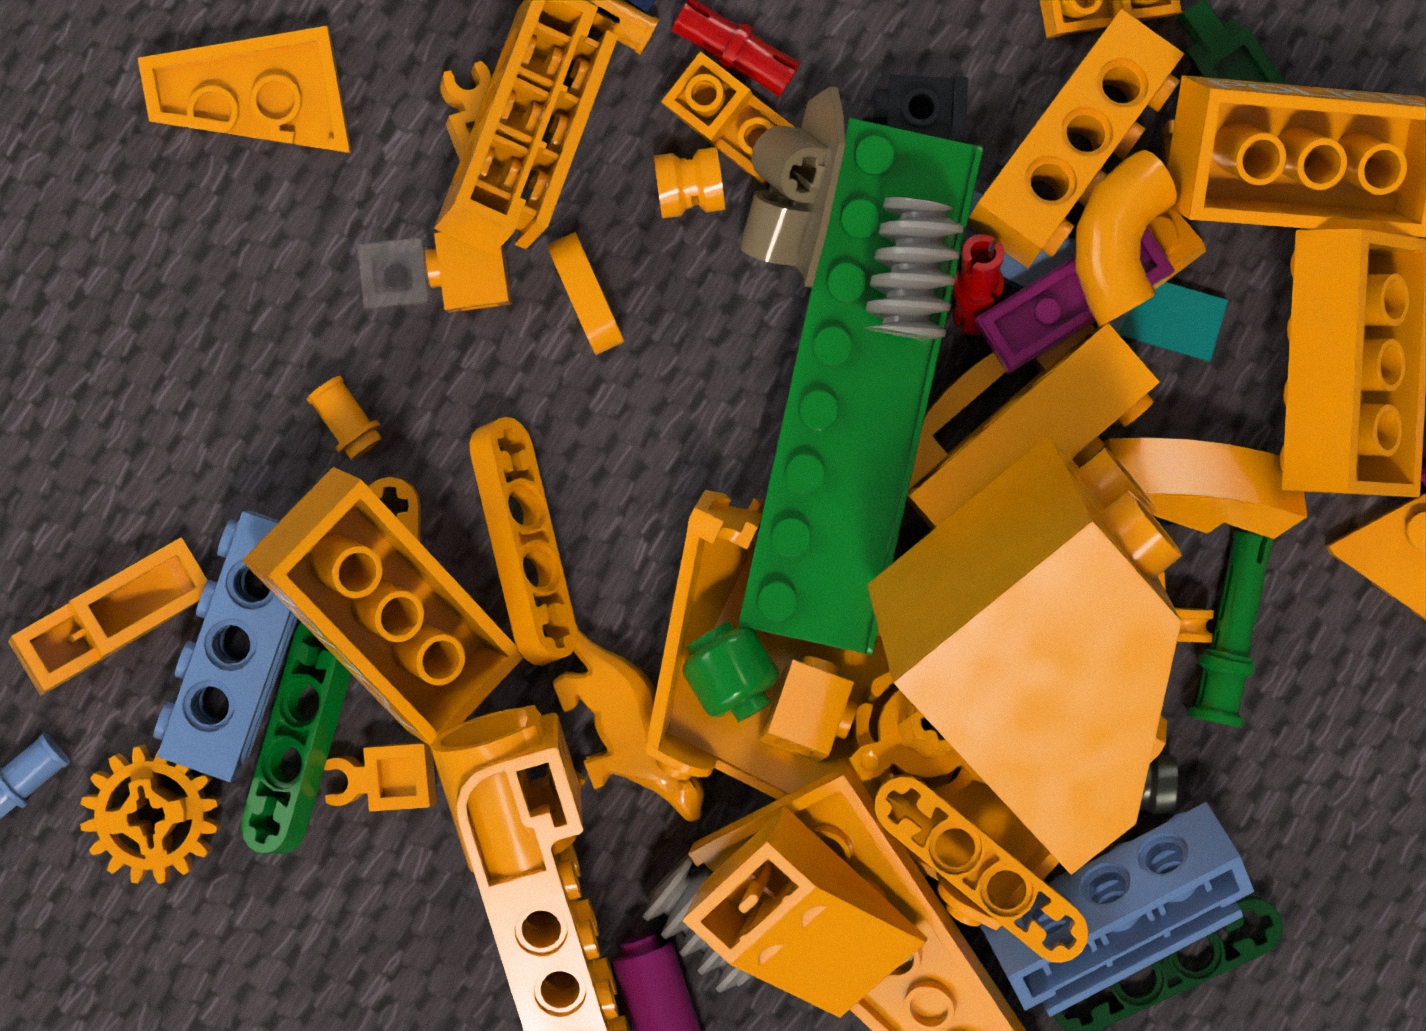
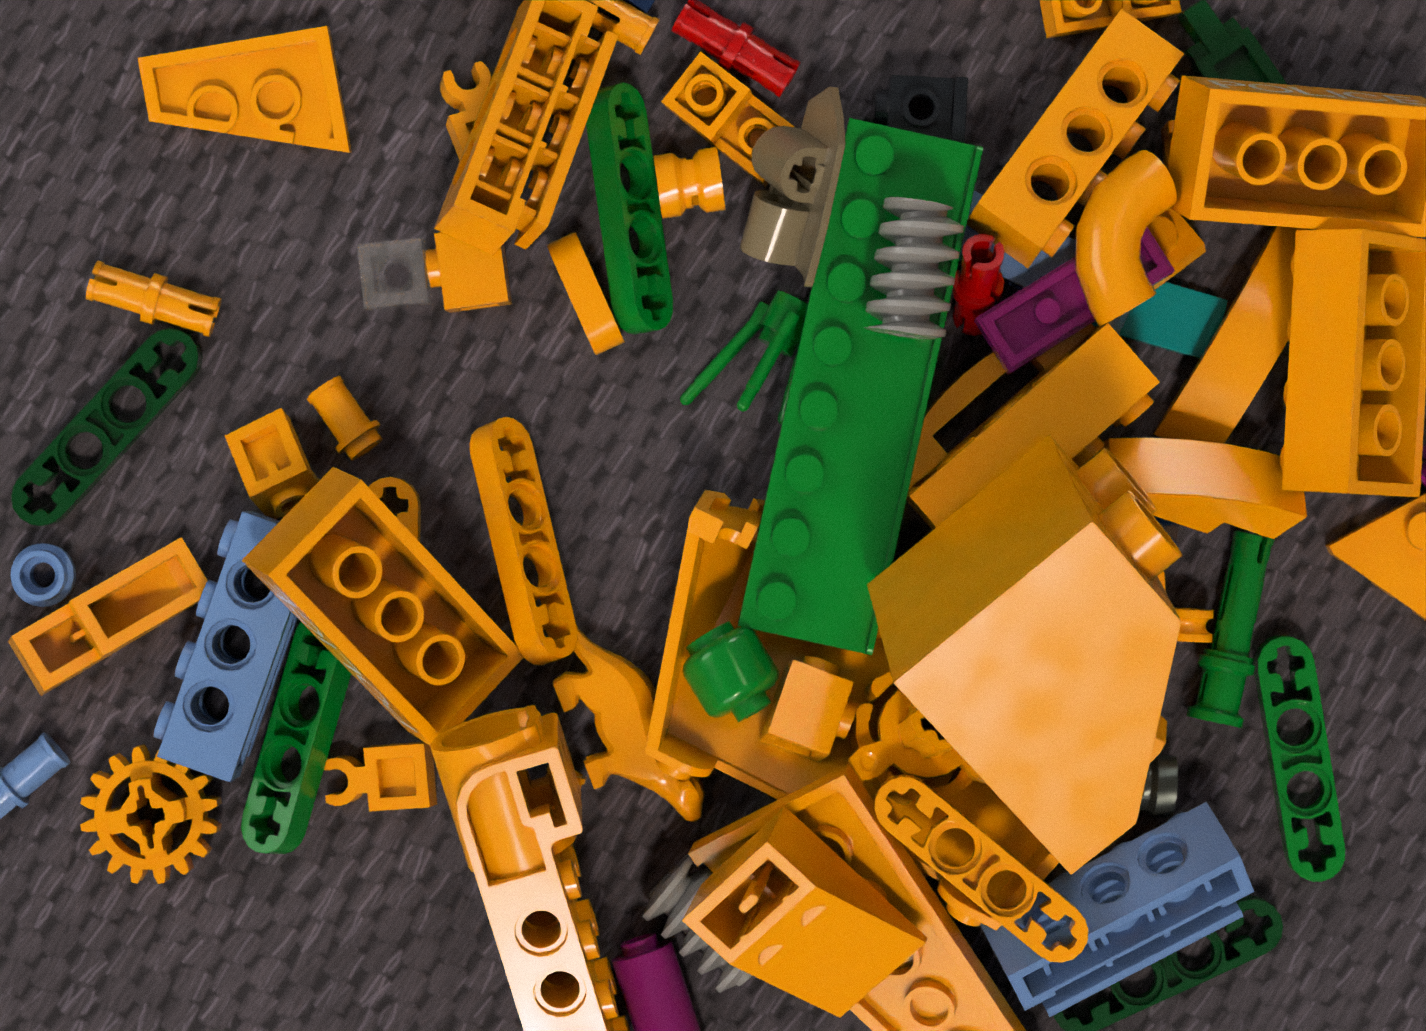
none -> dark green beam [11,328,203,526]
none -> medium blue plate [11,543,76,607]
none -> light orange pin [86,260,222,337]
none -> light orange bracket [225,408,320,519]
none -> green beam [586,82,673,335]
none -> green plant [680,290,808,425]
none -> light orange slope [1153,226,1308,444]
none -> green beam [1253,635,1345,882]

